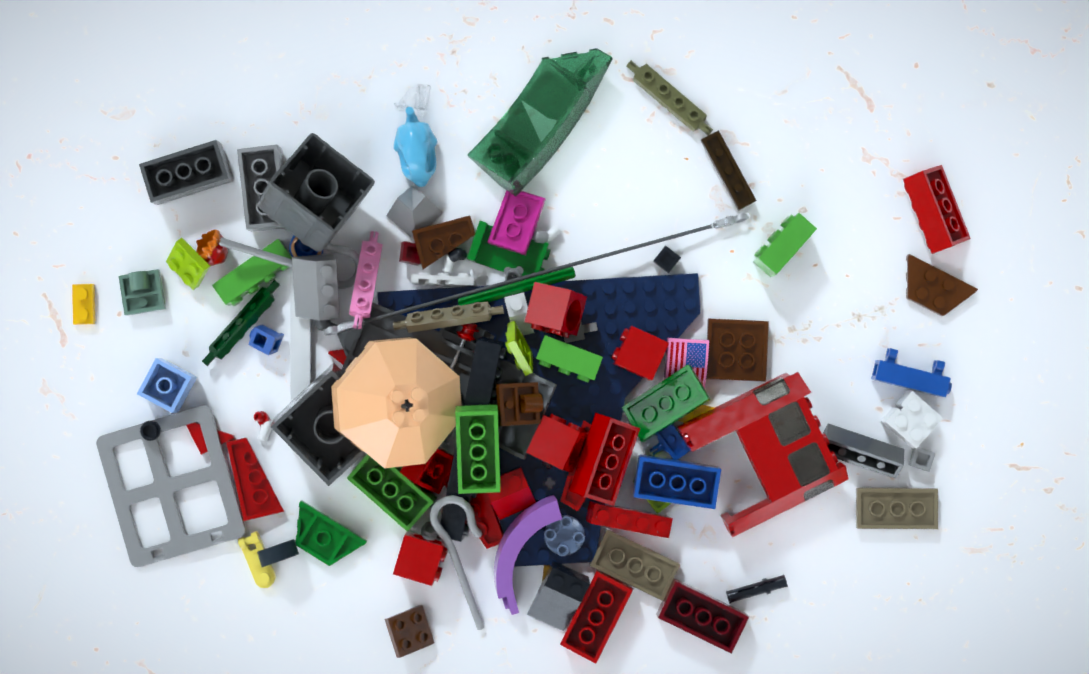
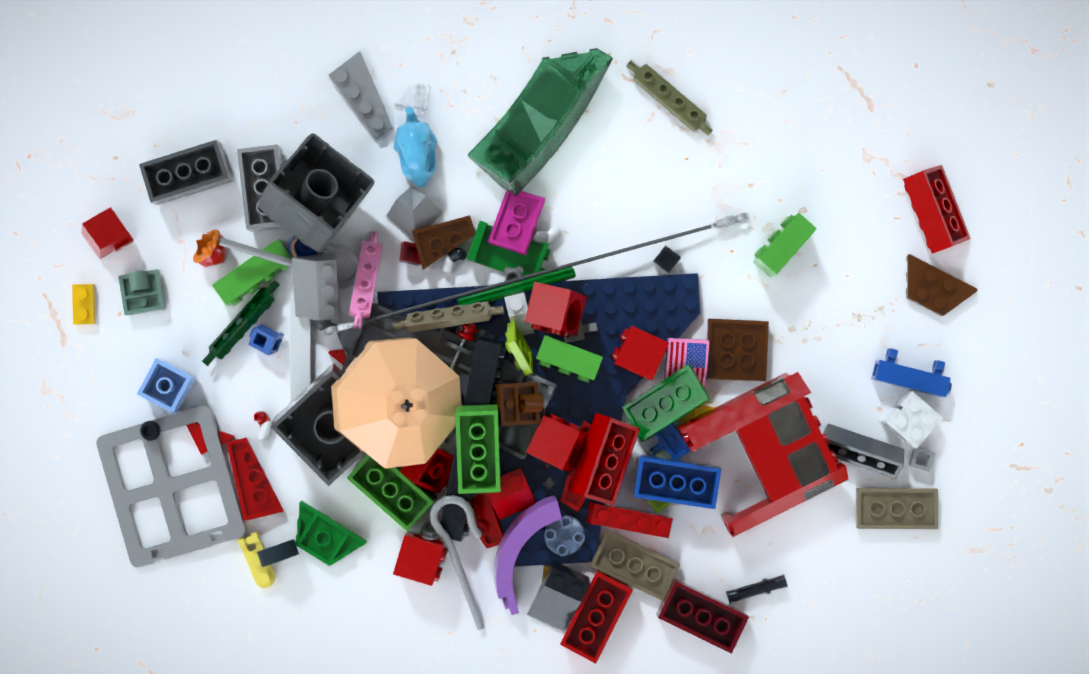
lime plate [166,238,210,290] -> none
reddish brown plate [384,605,435,658] -> none
white wing [411,272,475,287] -> none
dark brown plate [700,130,757,211] -> none
none -> red plate [81,207,134,259]
none -> light grey wing [328,51,393,139]

